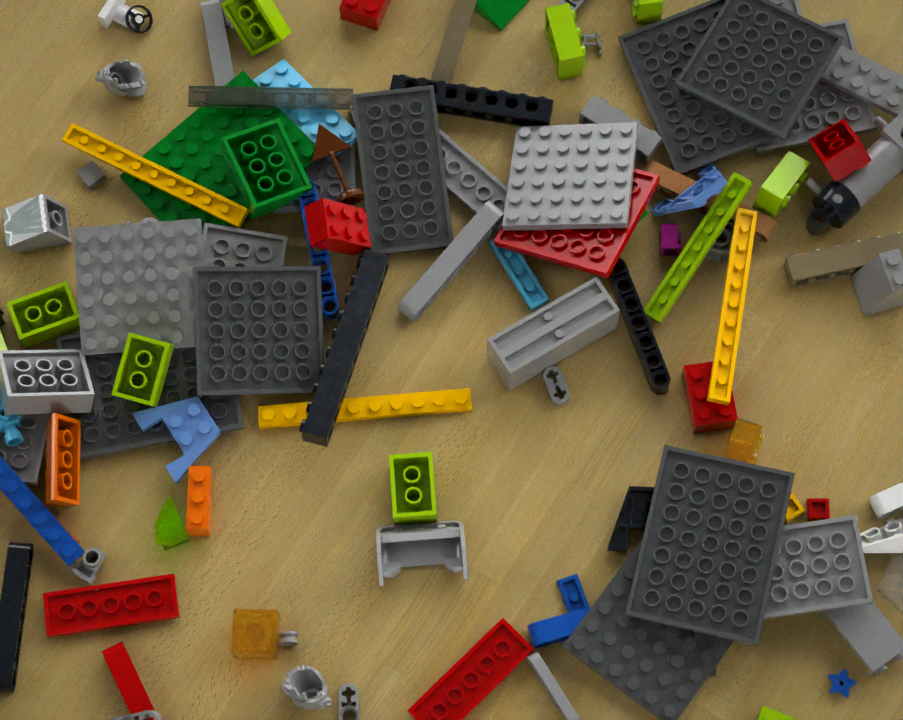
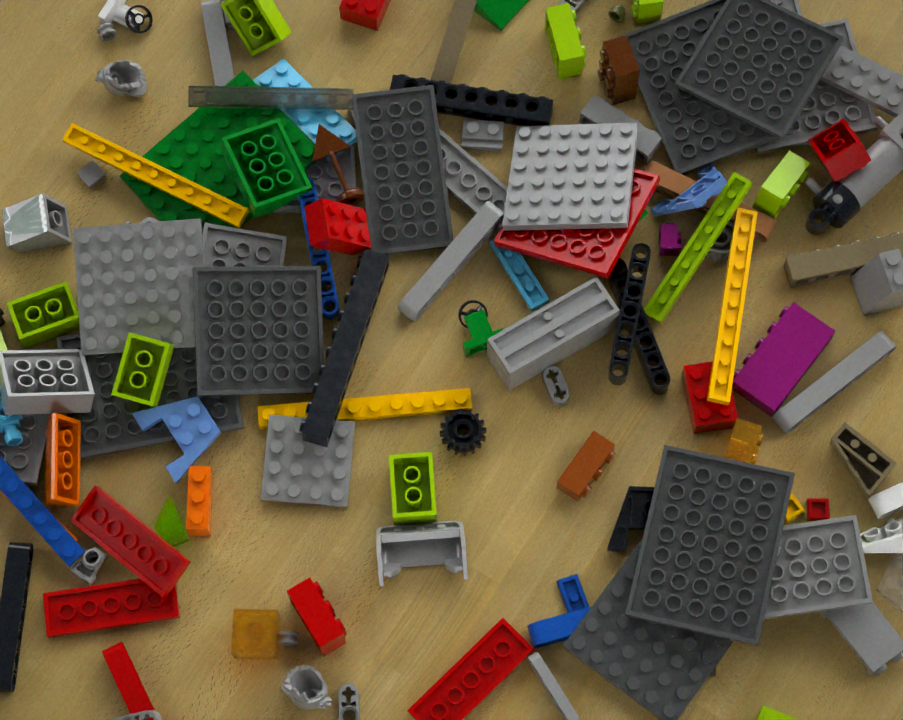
light grey piece [581,31,602,56] -> none
blue plate [828,669,857,698] -> none
none -> red plate [70,485,191,598]
none -> light grey bush [97,23,117,41]
none -> light grey plate [261,415,355,508]
none -> red brick [287,577,347,657]
none -> black gear [440,408,486,456]
none -> green piece [458,300,503,357]
none -> light grey plate [461,119,504,152]
none -> dark orange brick [556,431,616,502]
none -> reddish brown brick [597,35,640,105]
none -> olive hinge [608,4,626,22]
none -> black beam [608,243,651,385]
none -> magenta brick [732,302,835,417]
none -> light grey beam [772,331,897,434]
none -> dark tan wedge [830,422,896,500]

